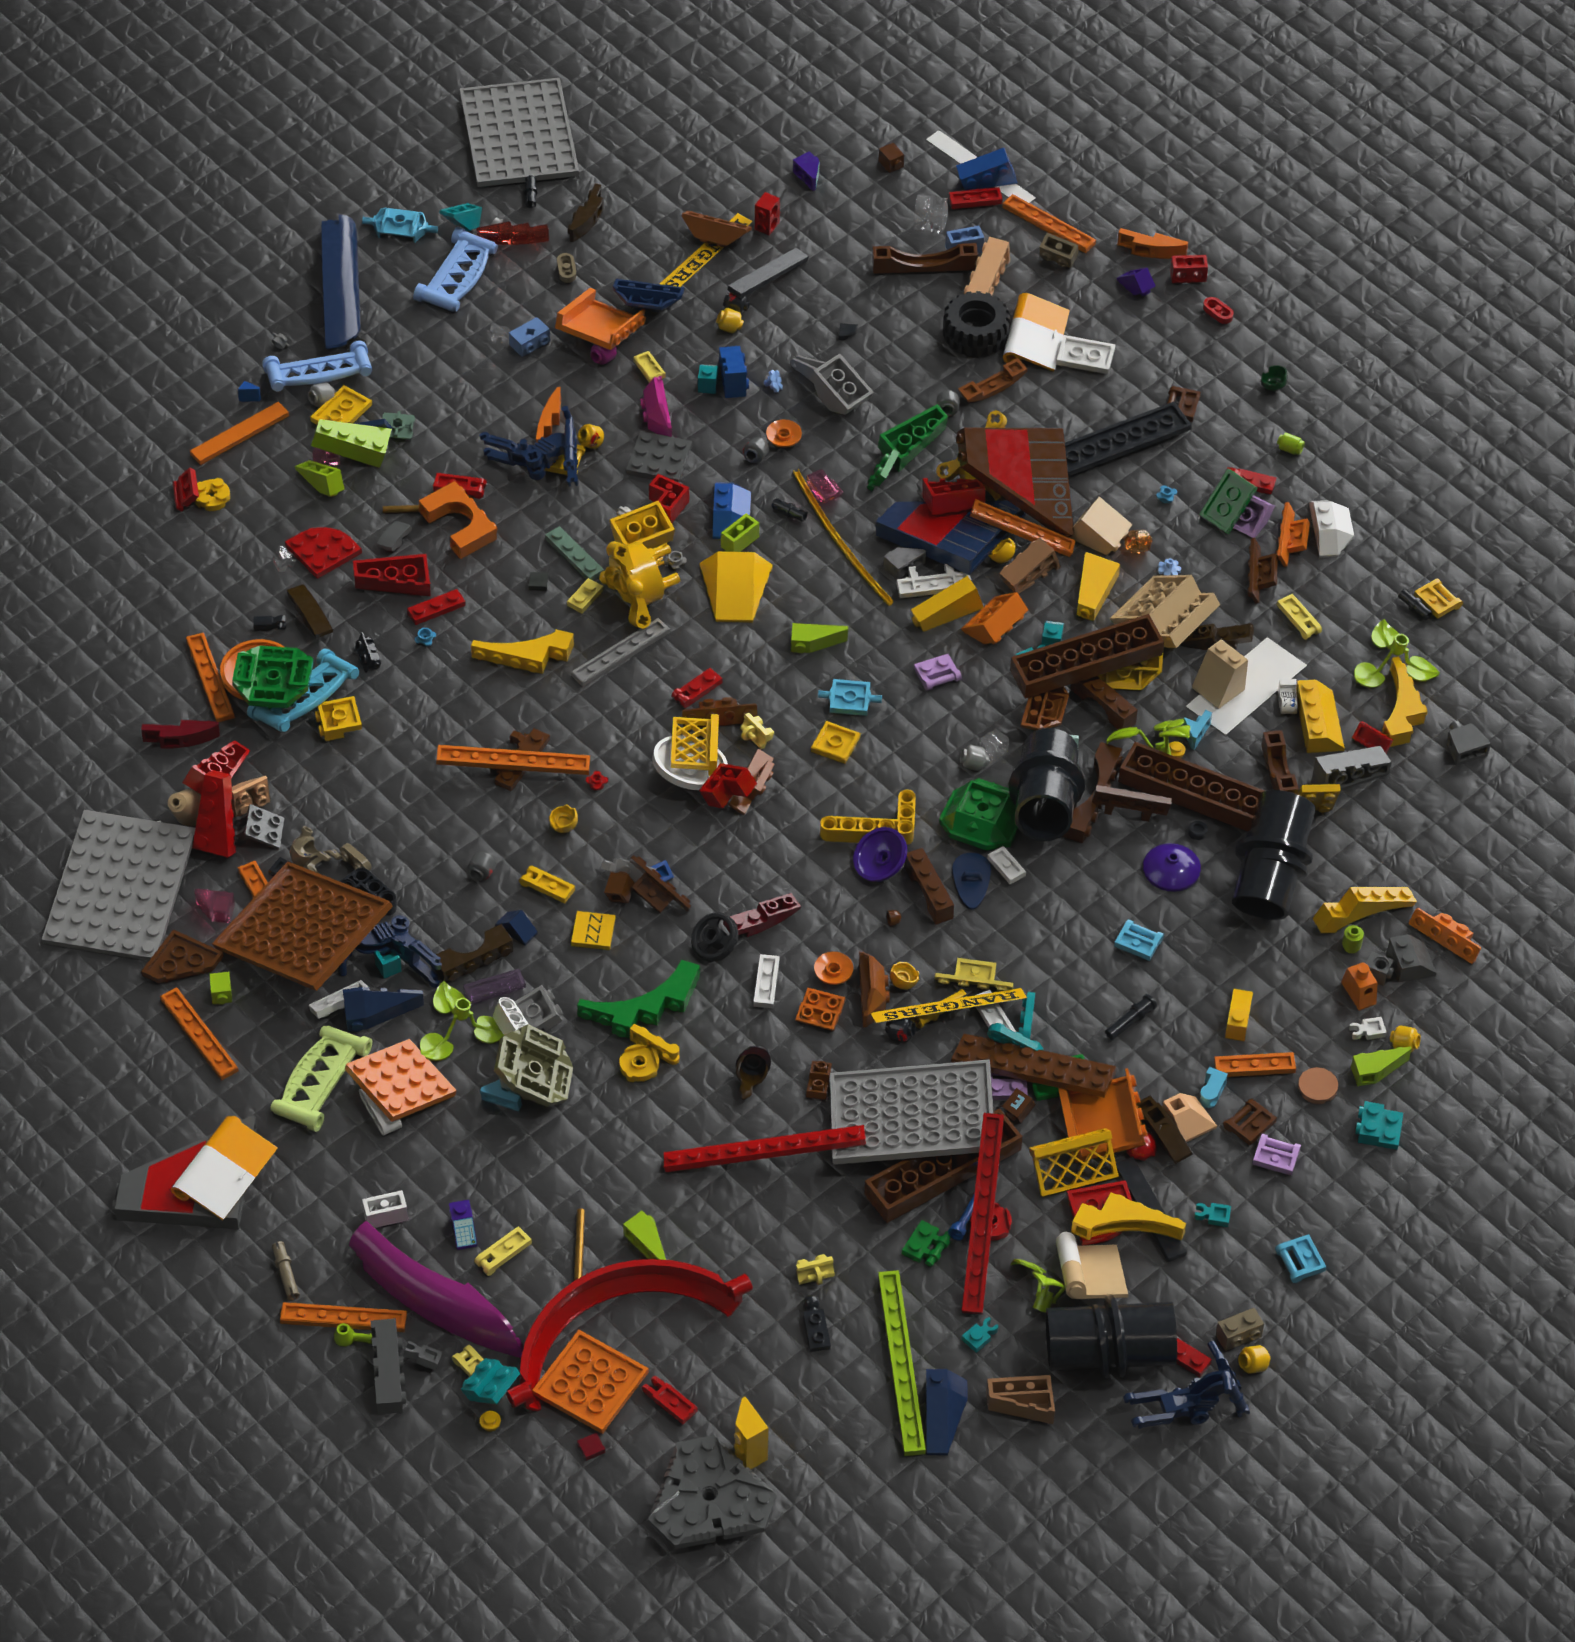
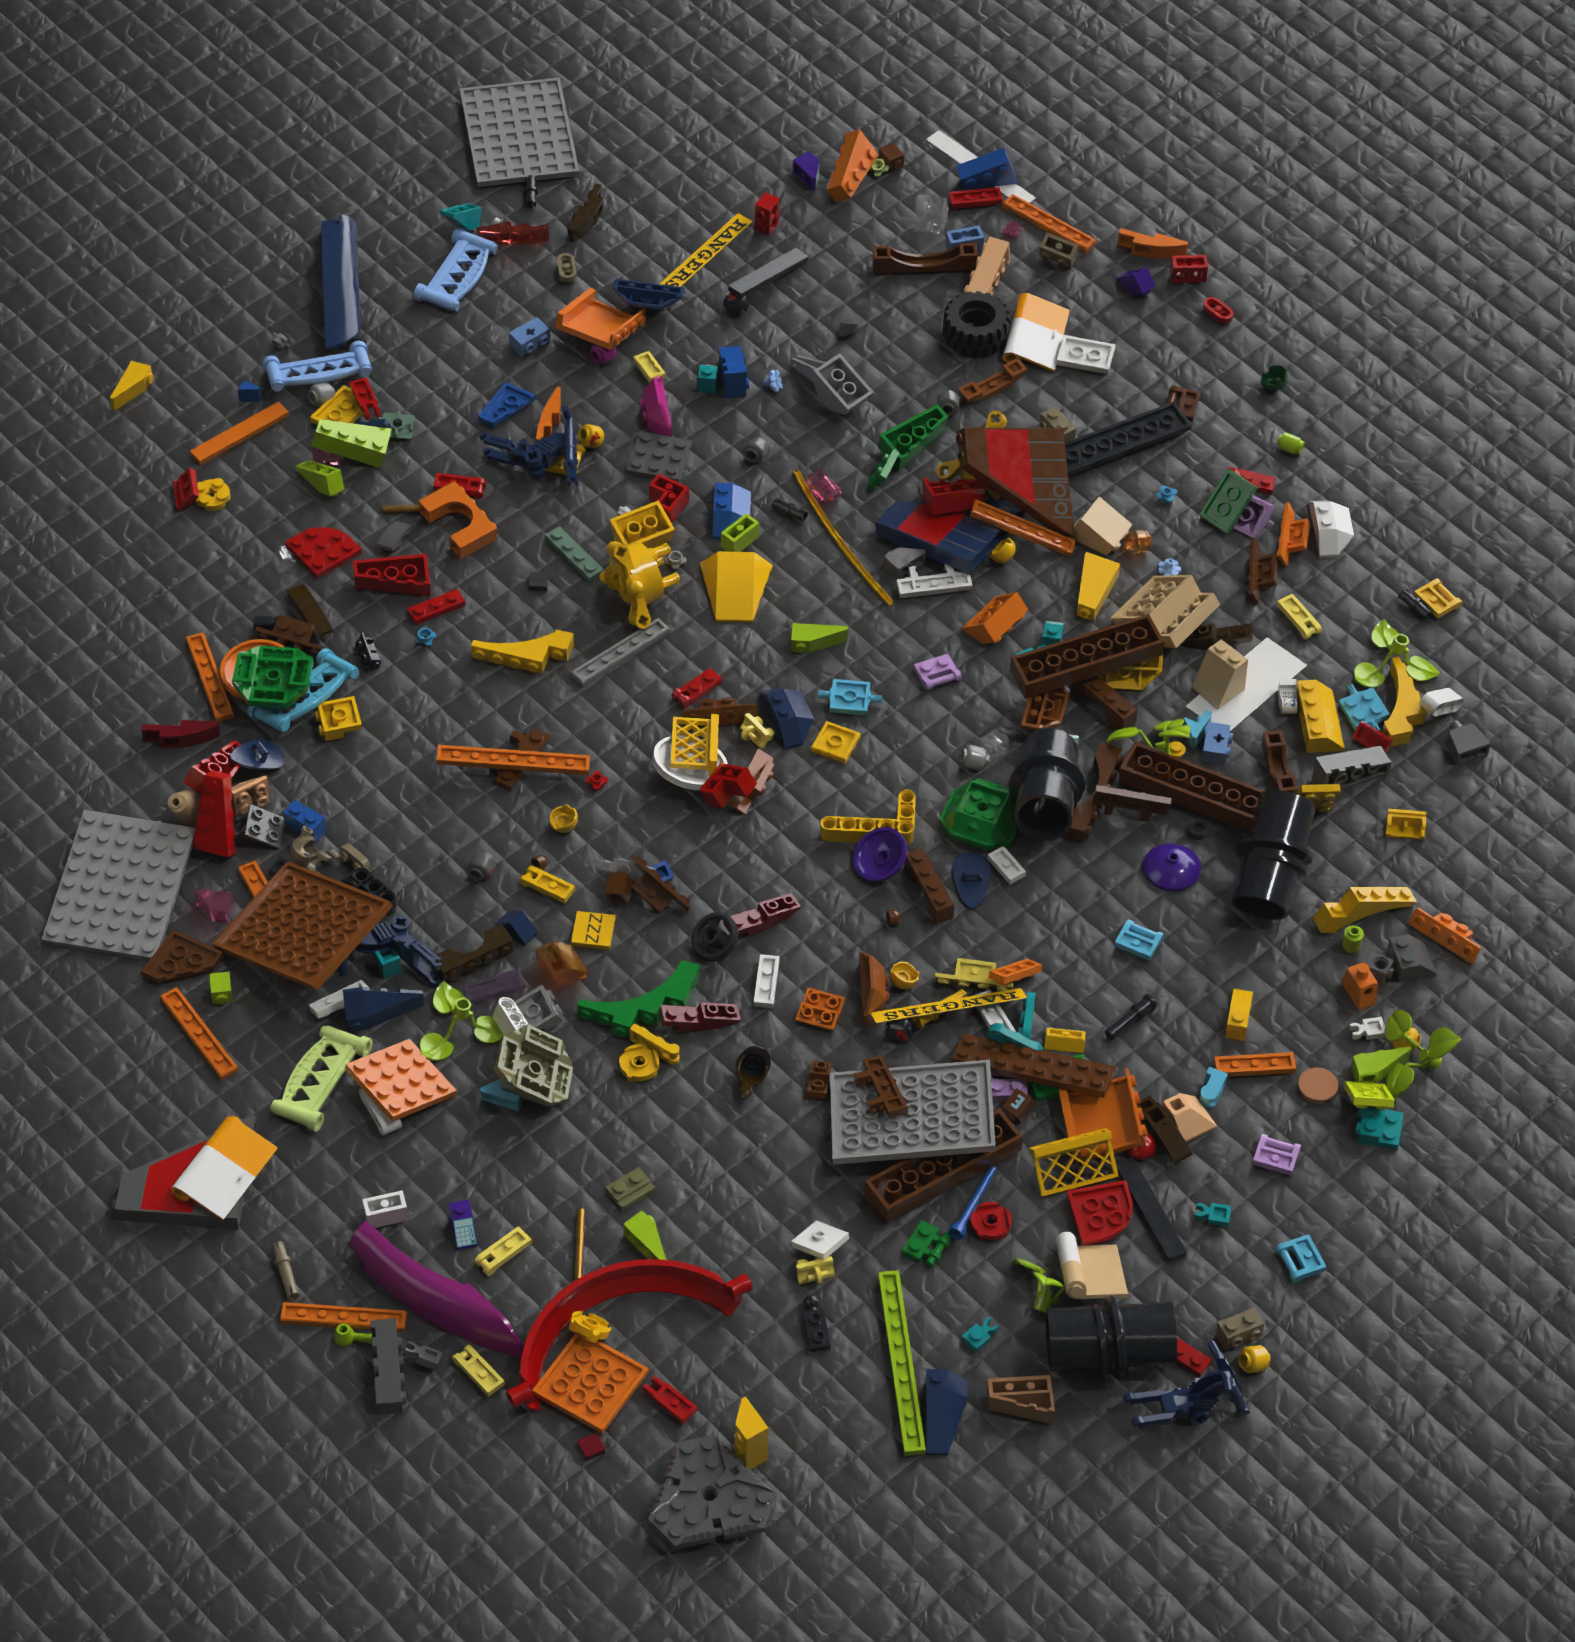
medium azure plate [362,208,438,243] -> none
teal plate [461,1358,520,1404] -> none
yellow plate [480,1411,501,1432] -> none
light yellow plate [567,578,603,614] -> none
red plate [664,1125,866,1172] -> none
dark orange wedge [682,211,752,247] -> none
yellow head [716,308,744,333] -> none
orange dish [766,419,802,447] -> none
orange dish [814,952,854,985] -> none
yellow slope [911,576,984,632] -> none
red plate [962,1113,1004,1315] -> none
medium nougat wedge [1000,537,1061,594] -> none
yellow arch [1071,1192,1186,1240] -> none
reddish brown plate [1223,1098,1277,1145] -> none
none -> yellow slope [110,361,154,411]
none -> dark blue shield [229,739,284,770]
none -> reddish brown bracket [255,614,325,655]
none -> blue brick [283,800,327,844]
none -> red hinge [349,378,381,421]
none -> blue wing [478,382,536,427]
none -> reddish brown hinge [531,855,548,870]
none -> clear orange slope [536,941,590,990]
none -> yellow plate [568,1311,611,1343]
none -> olive plate [606,1167,656,1211]
none -> dark red slope [659,1002,741,1032]
none -> dark blue wedge [759,687,814,750]
none -> white plate [791,1220,849,1260]
none -> orange wedge [826,129,879,202]
none -> reddish brown hinge [854,1055,908,1118]
none -> yellowish green plate [869,159,889,177]
none -> orange plate [989,959,1042,985]
none -> clear pink plate [1003,221,1022,237]
none -> dark tan brick [1039,406,1076,442]
none -> yellow slope [1044,1028,1086,1053]
none -> medium blue brick [1202,722,1233,766]
none -> medium azure plate [1339,684,1390,733]
none -> neon yellow plate [1344,1081,1395,1110]
none -> lime plant [1384,1010,1462,1100]
none -> yellow hinge [1386,809,1426,840]
none -> white beam [1420,688,1464,716]

